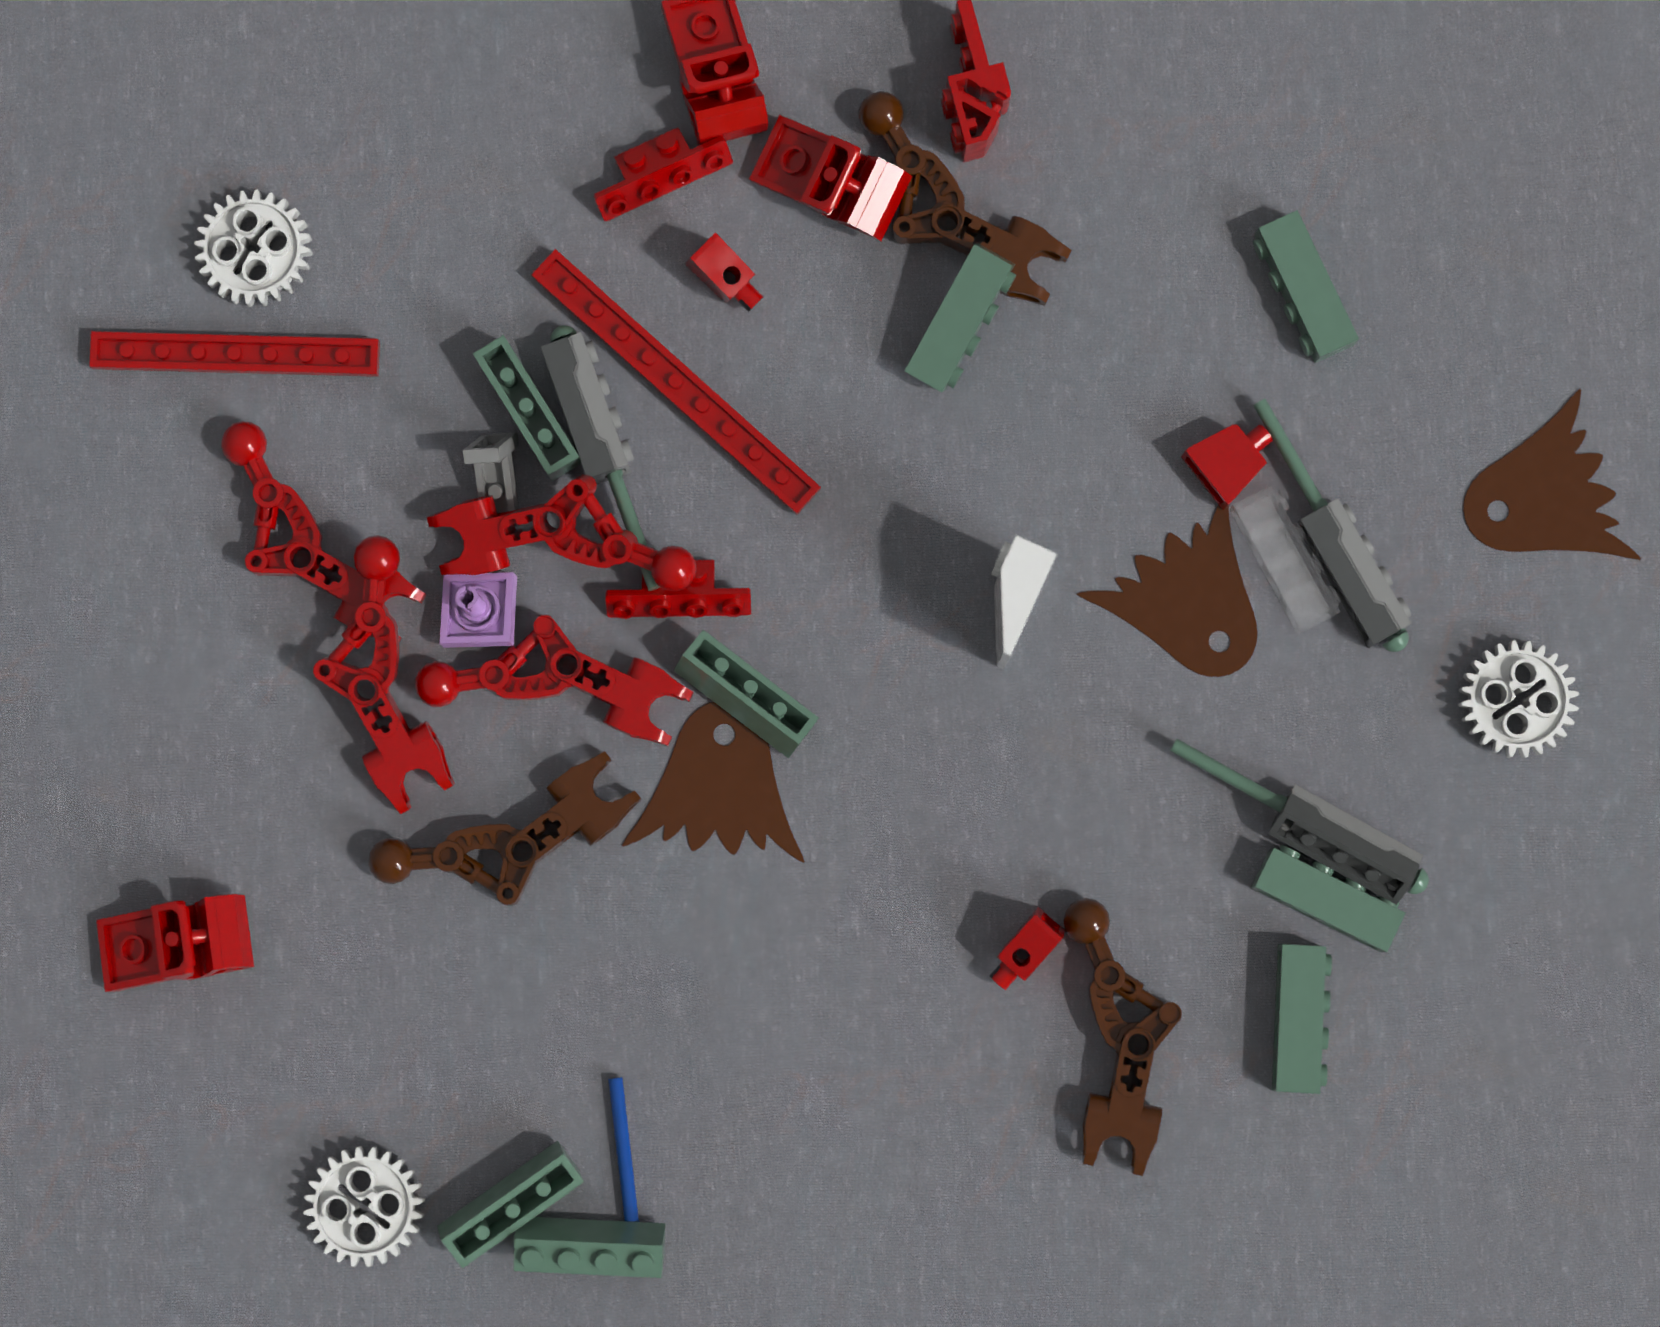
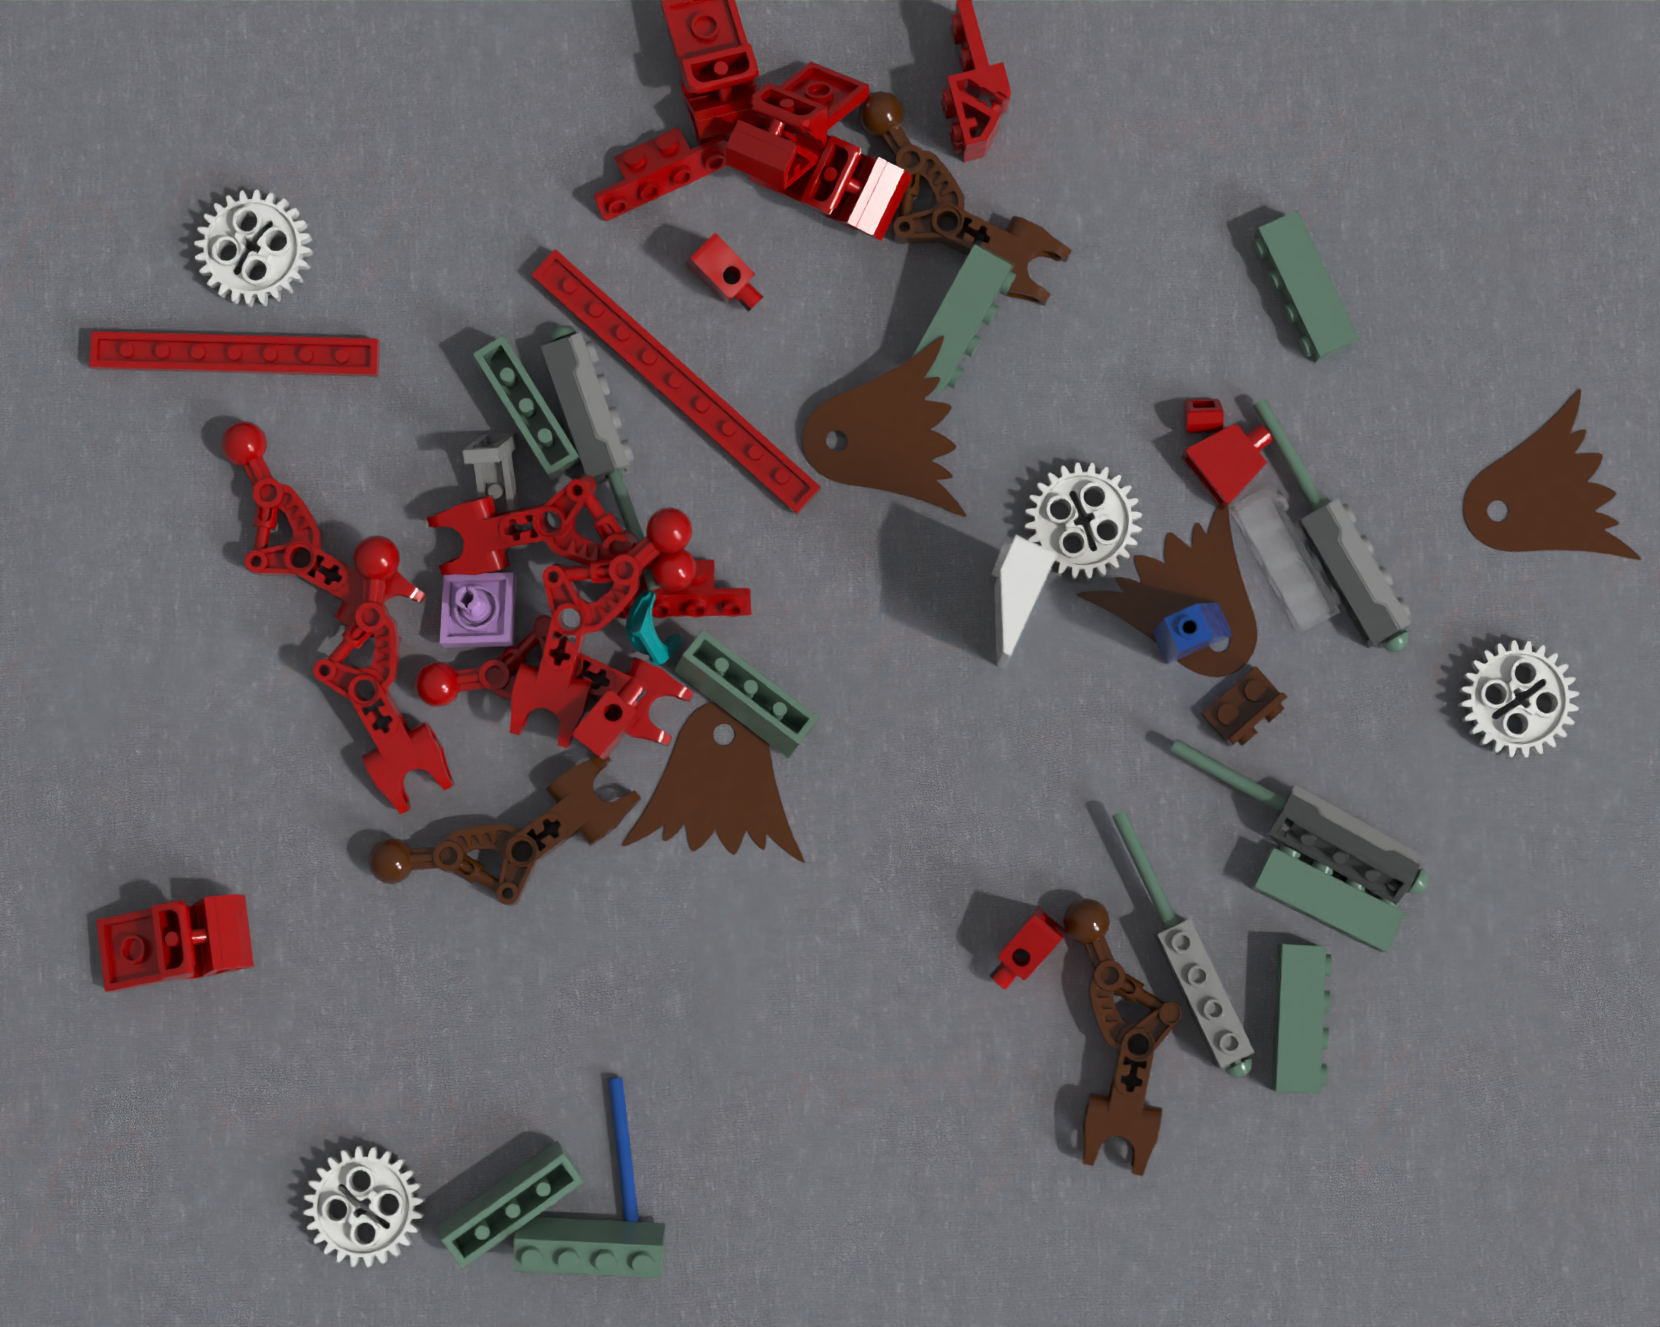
none -> red piece [509,507,693,748]
none -> red torso [572,677,648,760]
none -> teal helmet [625,590,683,665]
none -> red piece [726,62,869,189]
none -> reddish brown piece [803,336,966,517]
none -> white gear [1024,462,1142,580]
none -> light grey piece [1112,810,1254,1078]
none -> blue slope [1152,602,1233,665]
none -> red brick [1184,399,1224,433]
none -> reddish brown bracket [1201,666,1287,747]

